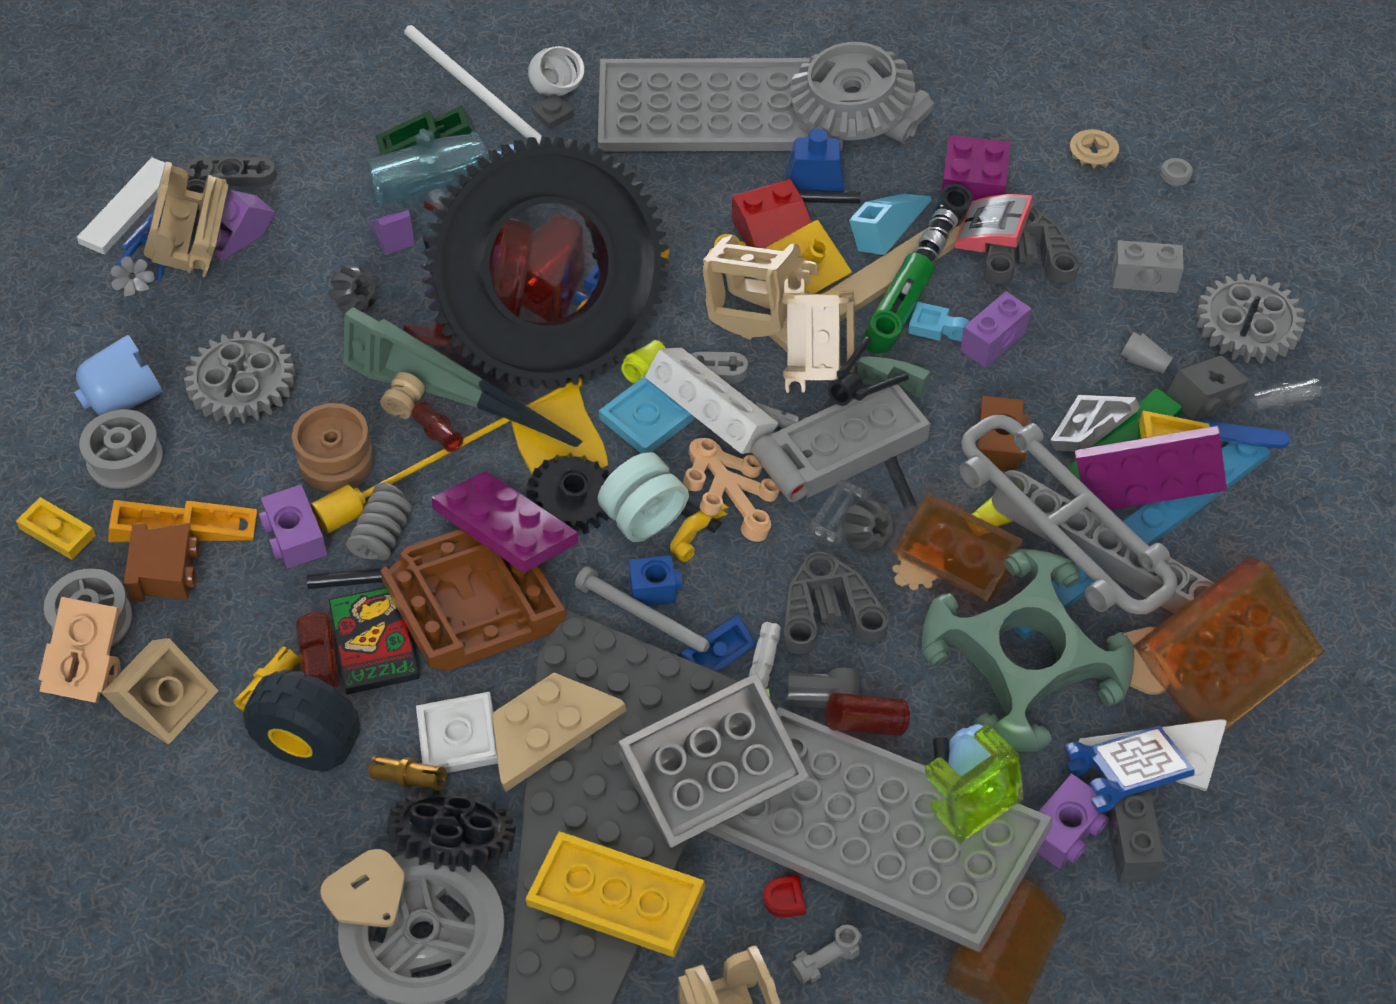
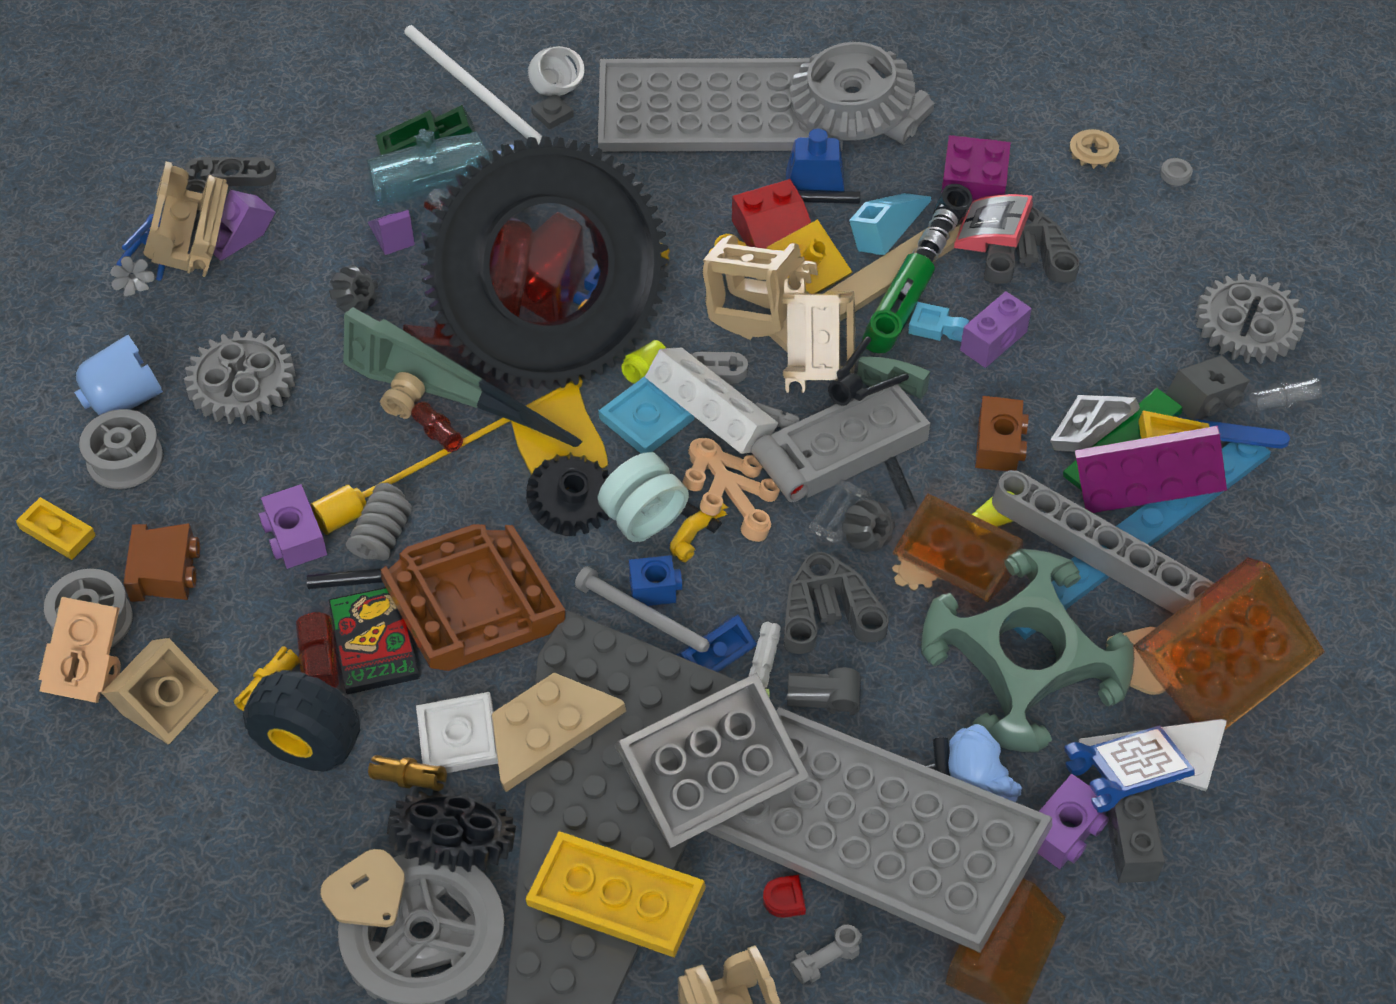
white tile [77,158,165,255] -> none
light orange slope [108,500,257,542] -> none
medium nougat wheel [292,403,374,492] -> none
magenta plate [432,471,578,573] -> none
clear red pin [825,693,910,736] -> none
clear neon green panel [925,724,1023,842] -> none
light grey bar [960,415,1178,615] -> none
light grey brick [1112,240,1184,293] -> none
light grey cone [1120,332,1173,374] -> none

